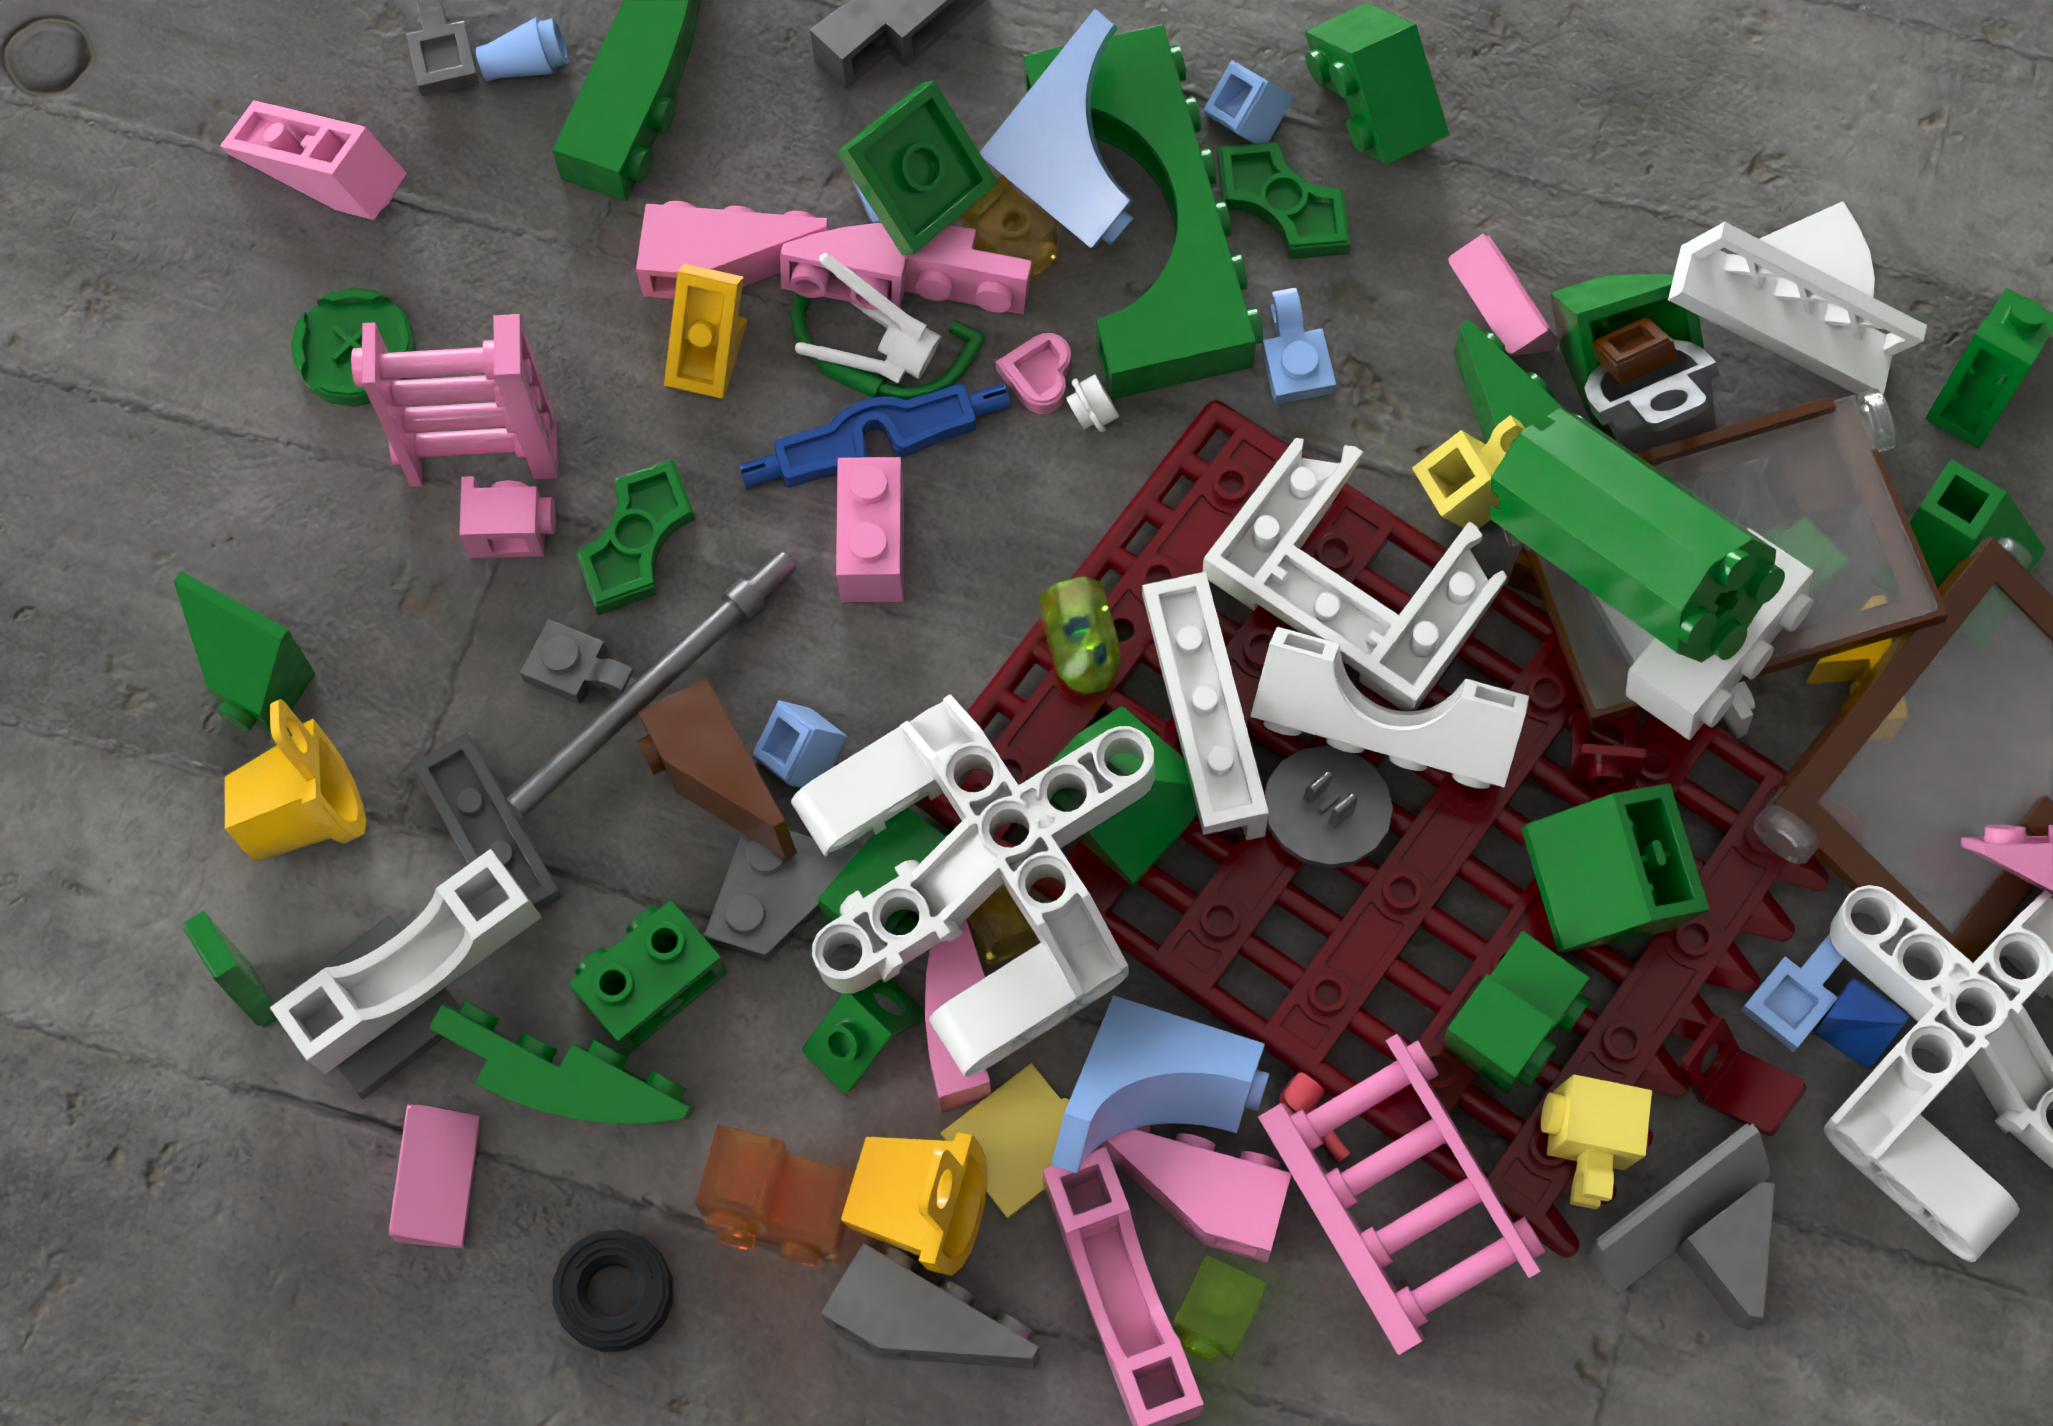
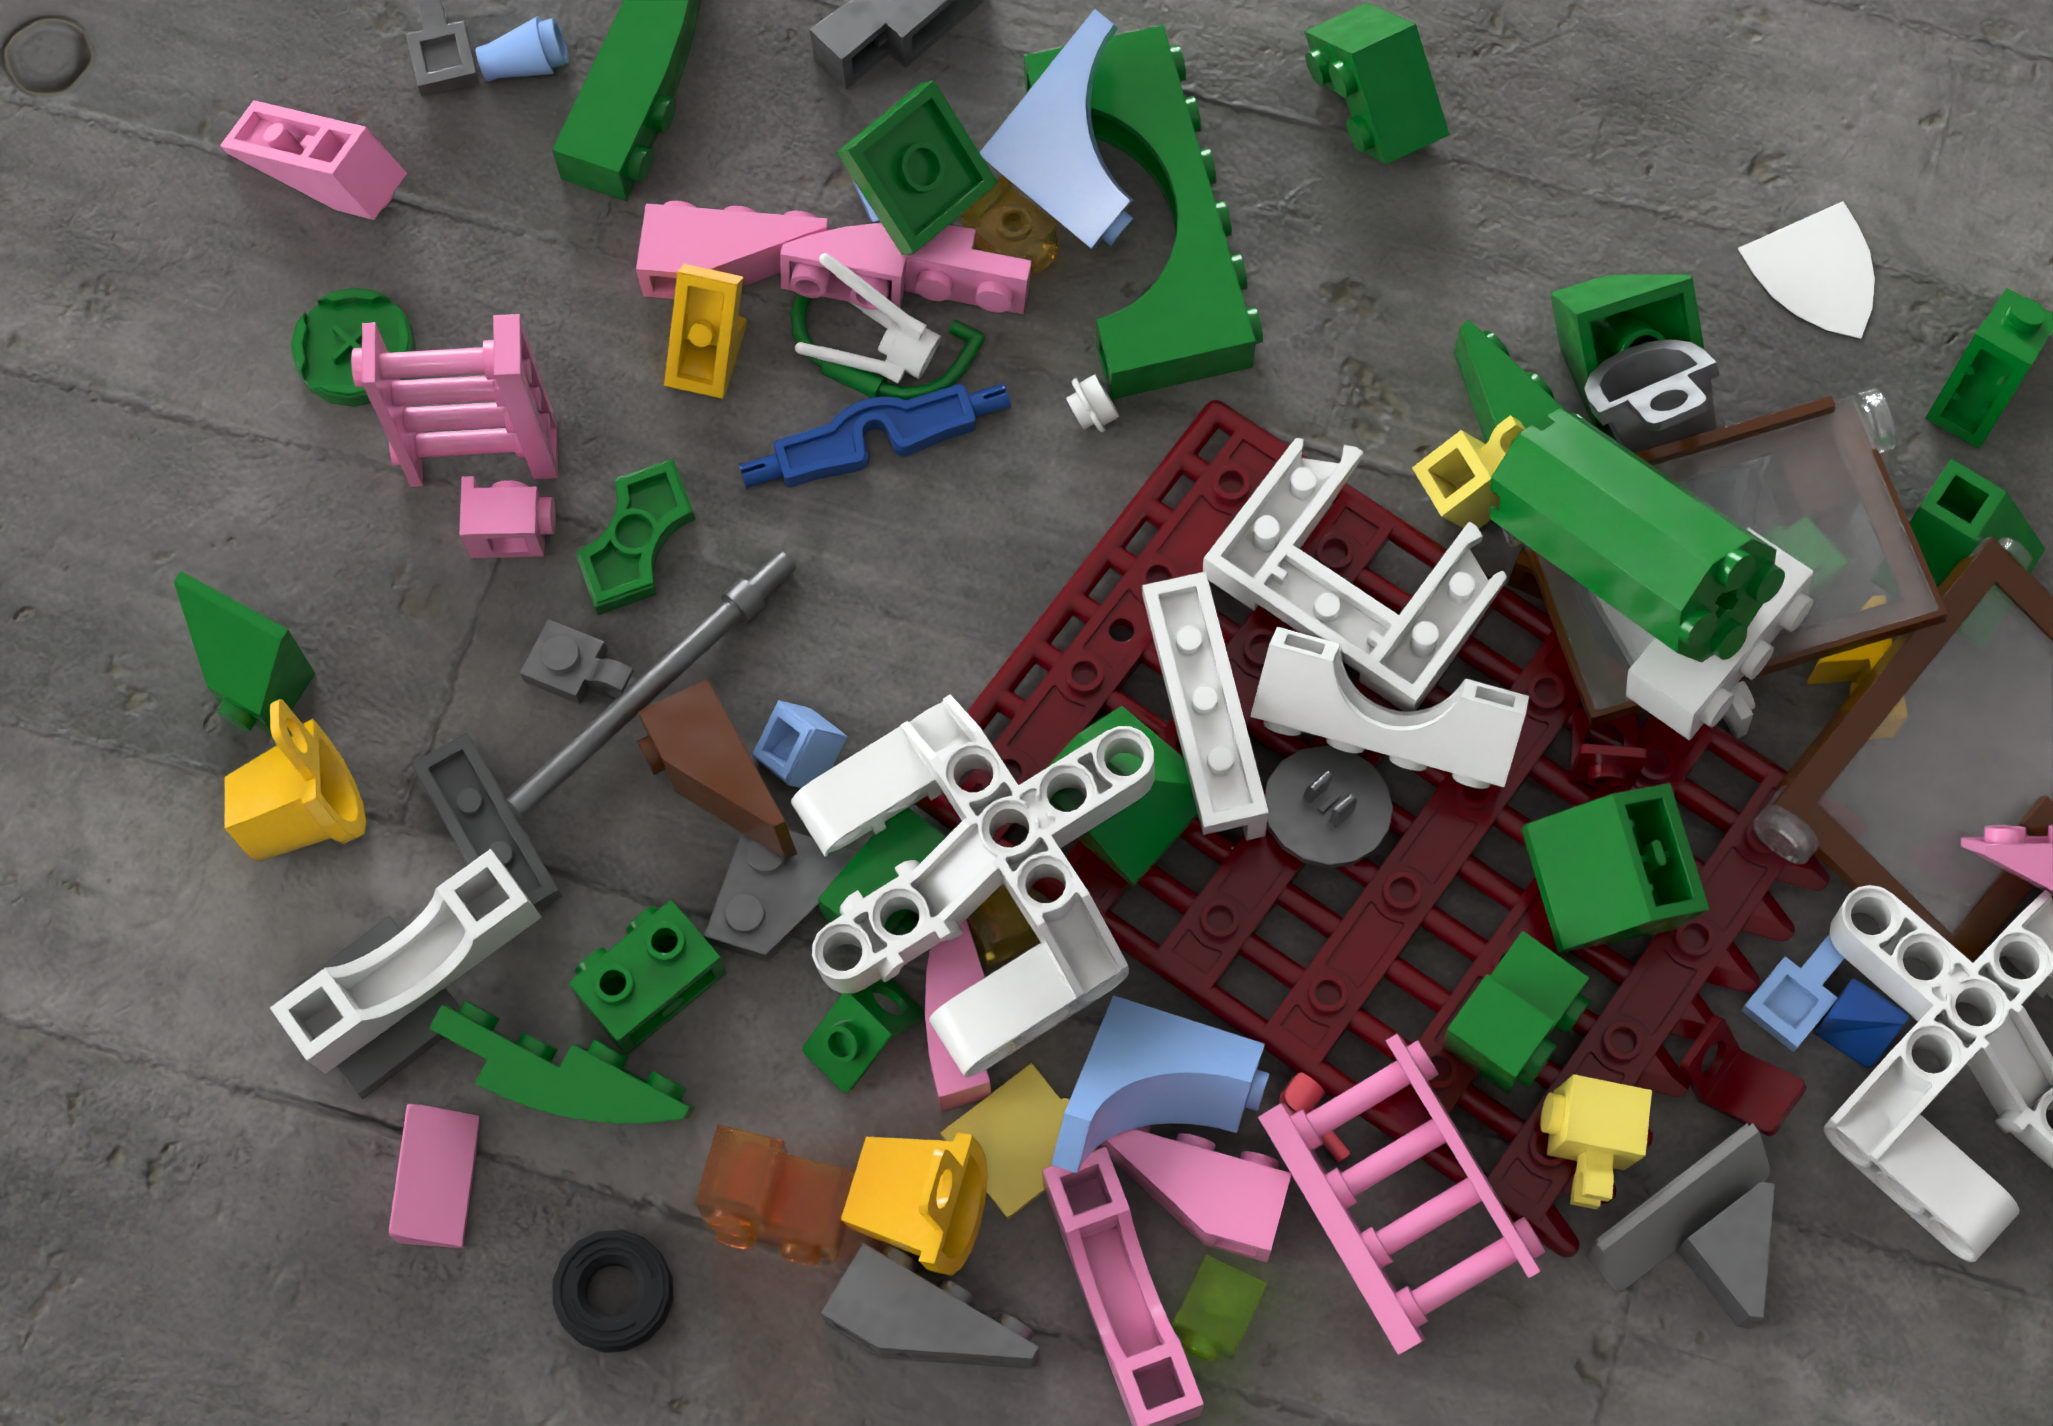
green tile [183,910,277,1028] -> none
bright pink brick [836,457,904,603] -> none
bright pink tile [996,333,1071,414] -> none
clear neon green rock [1039,576,1120,693] -> none
light blue slope [1202,60,1295,144] -> none
green tile [1217,142,1351,259] -> none
light blue plate [1261,288,1336,405] -> none
bright pink slope [1448,233,1559,356] -> none
reddish brown tile [1592,317,1678,385] -> none
white fence [1668,222,1927,400] -> none

